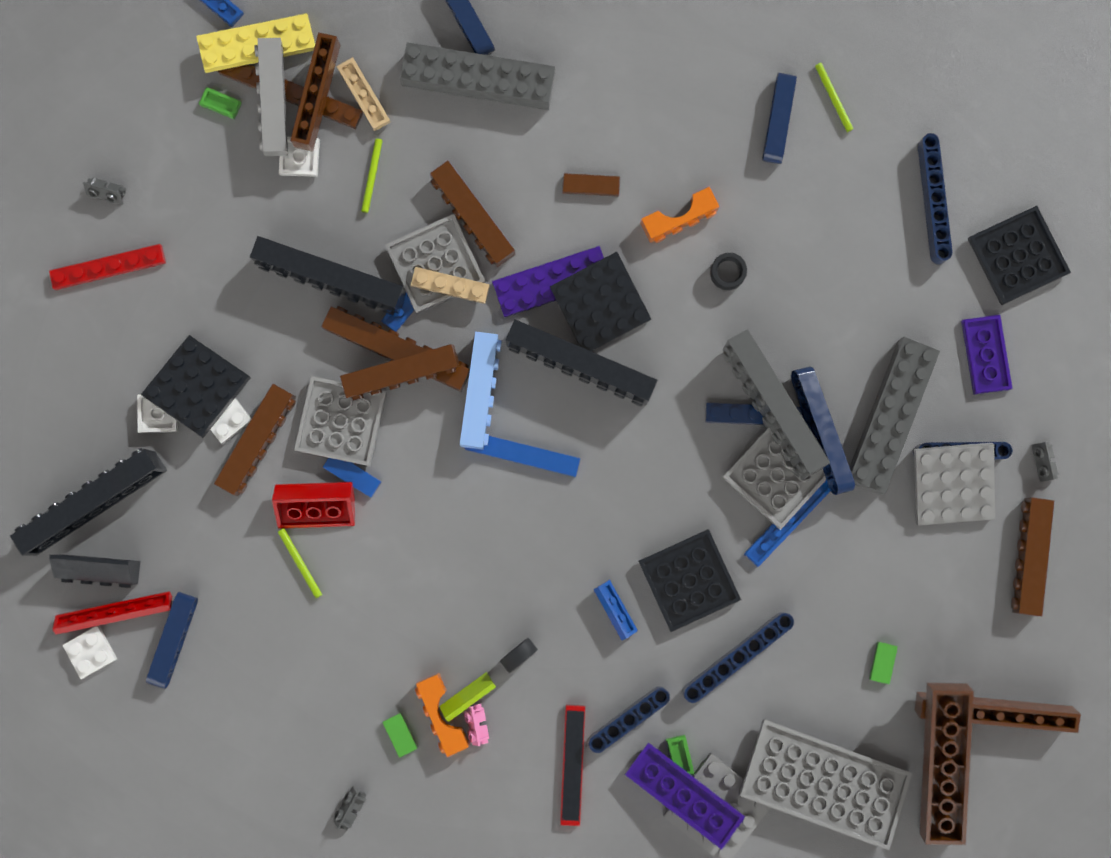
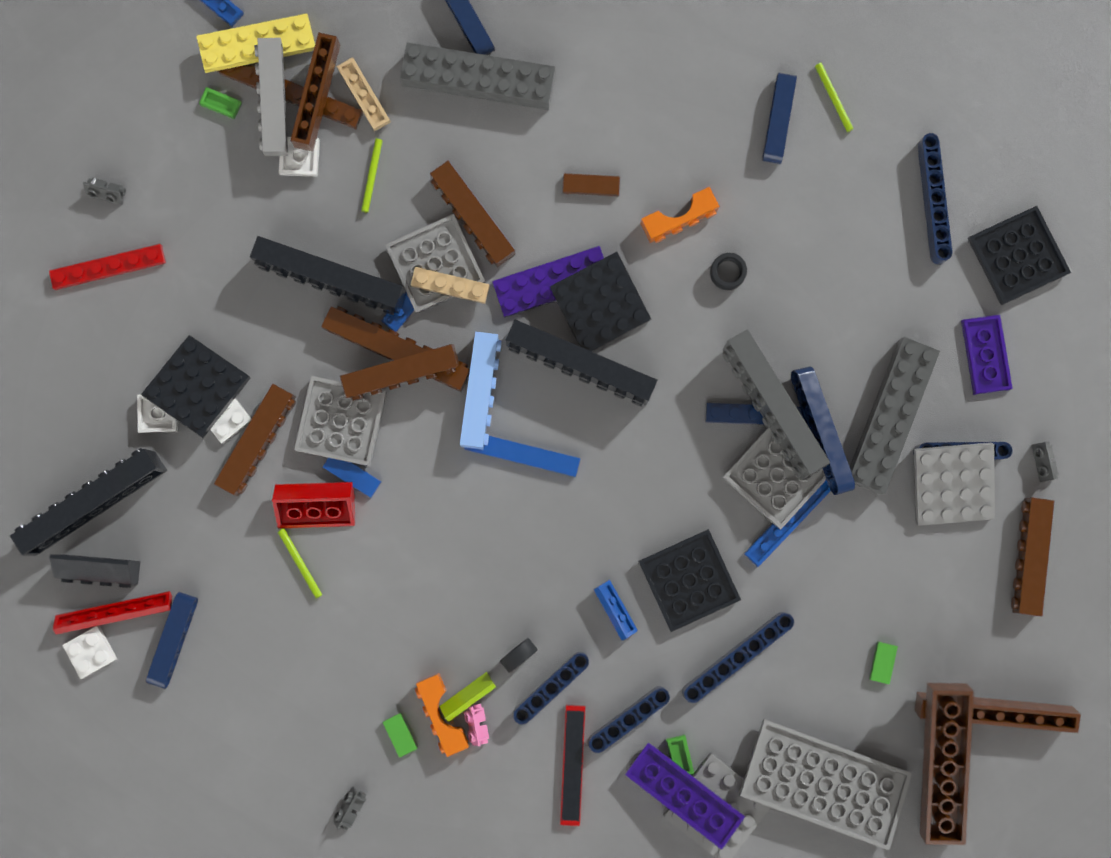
none -> dark blue beam [513,652,589,725]

